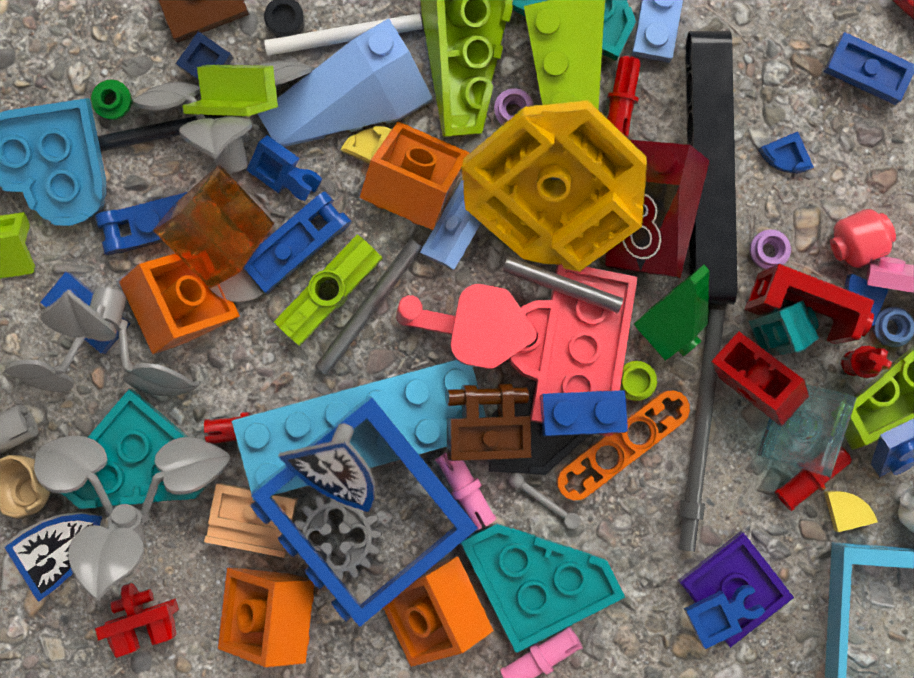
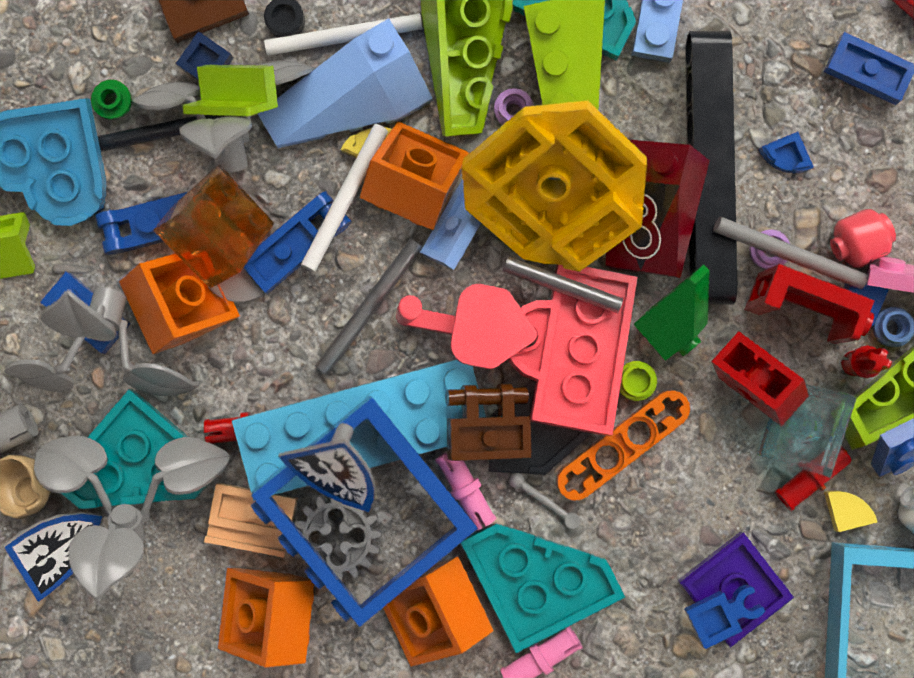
red hips [95,583,179,658] -> none
blue plate [247,135,322,201] -> none
lime piece [274,234,383,346] -> none
blue plate [540,390,628,437] -> none
red axle [607,56,641,138] -> none
dark grey bar [679,309,725,552] -> none
teal slope [748,300,819,356] -> none
none -> white bar [301,124,388,272]
none -> light grey bar [713,216,868,289]

